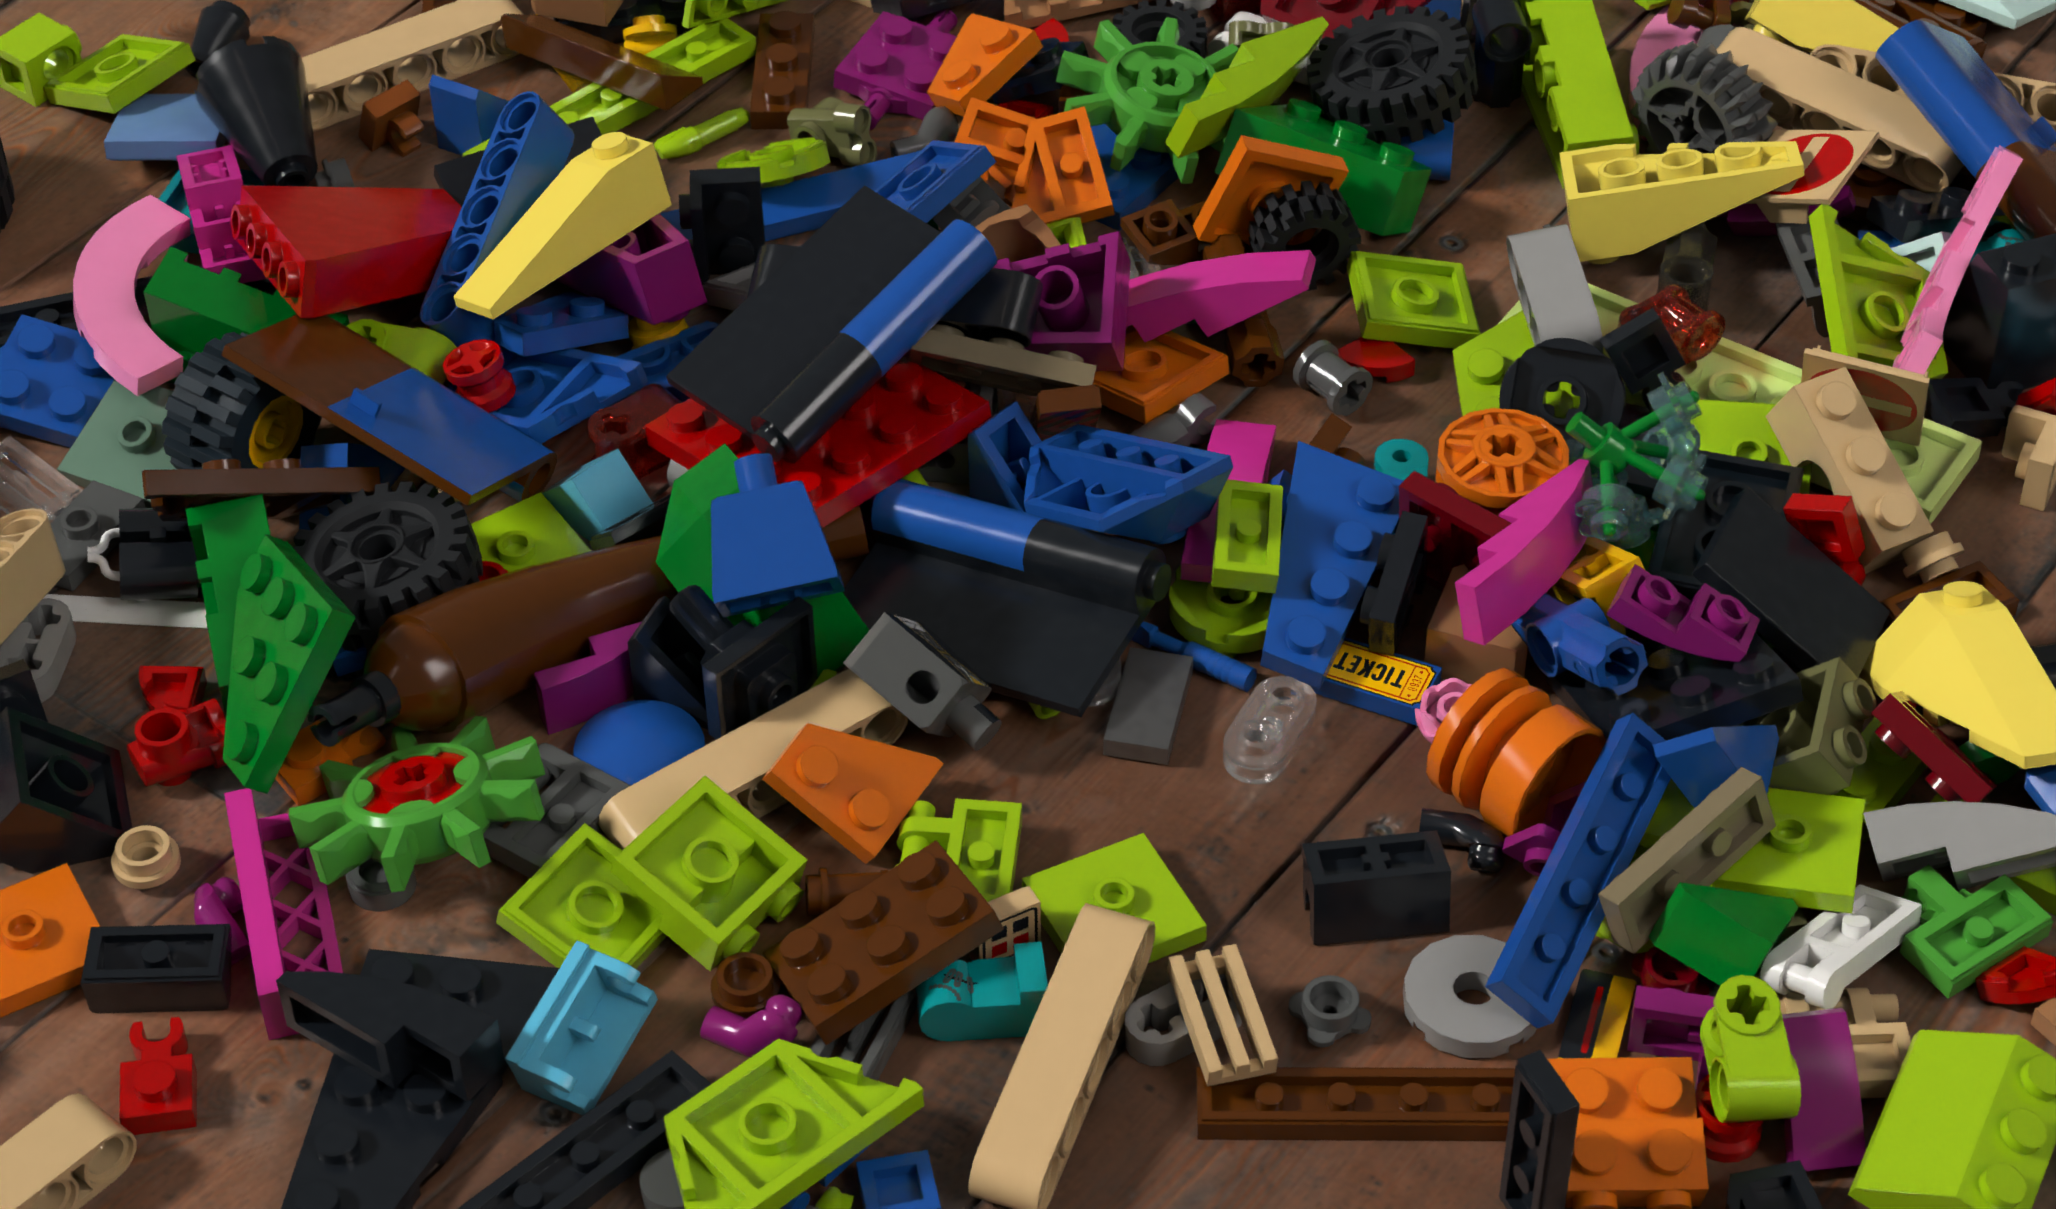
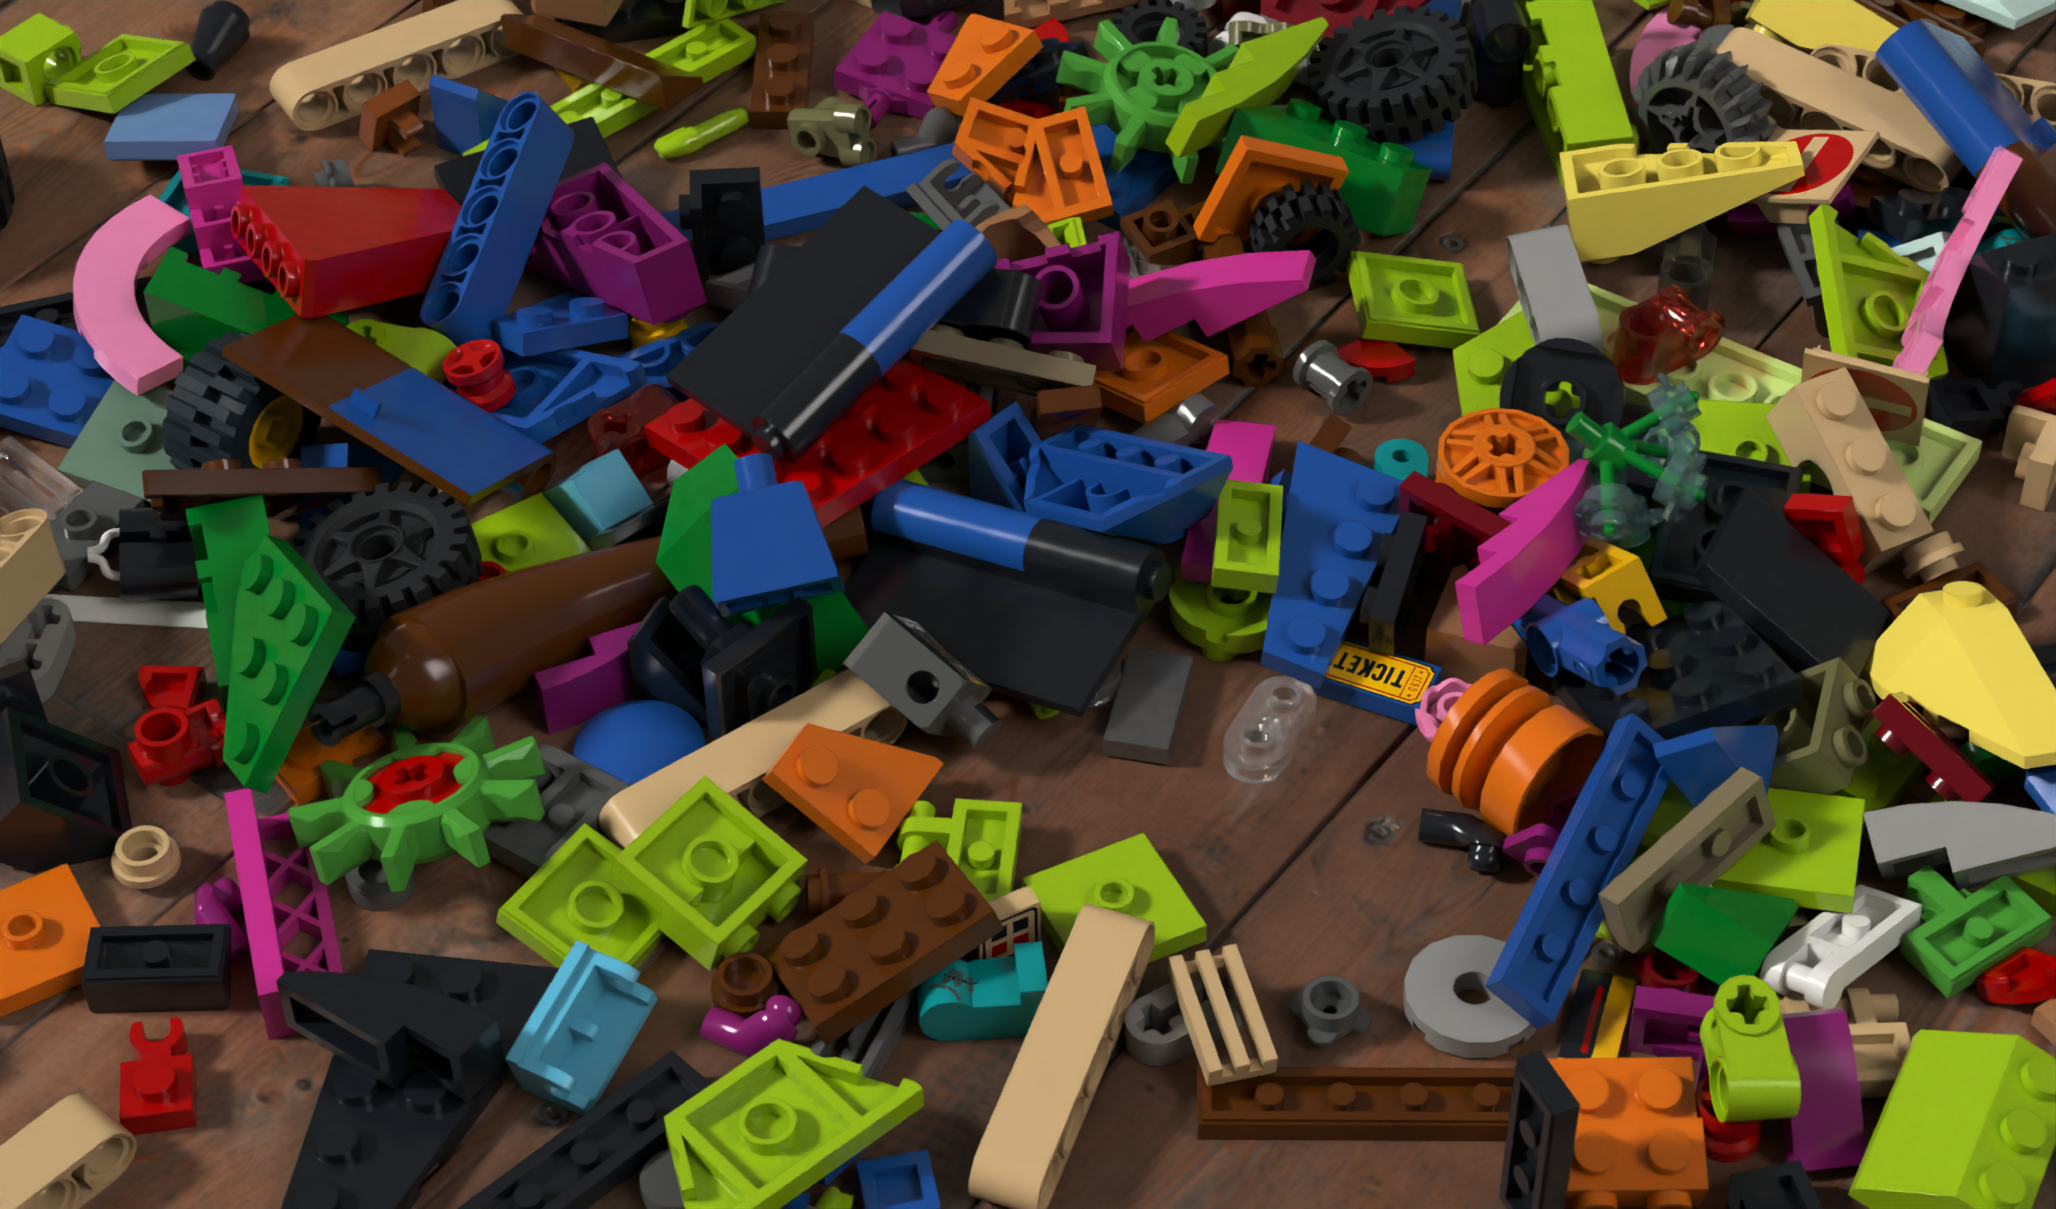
black cone [194,36,318,186] -> none
light yellow wedge [453,132,672,319] -> none
yellow plate [623,15,677,55] -> none
lime plate [716,137,830,188] -> none
blue plate [875,140,996,223] -> none
blue piece [1131,621,1257,692] -> none
black hinge [1302,830,1451,945] -> none
black plate [1599,308,1692,413] -> none
magenta slope [1606,564,1760,662] -> none

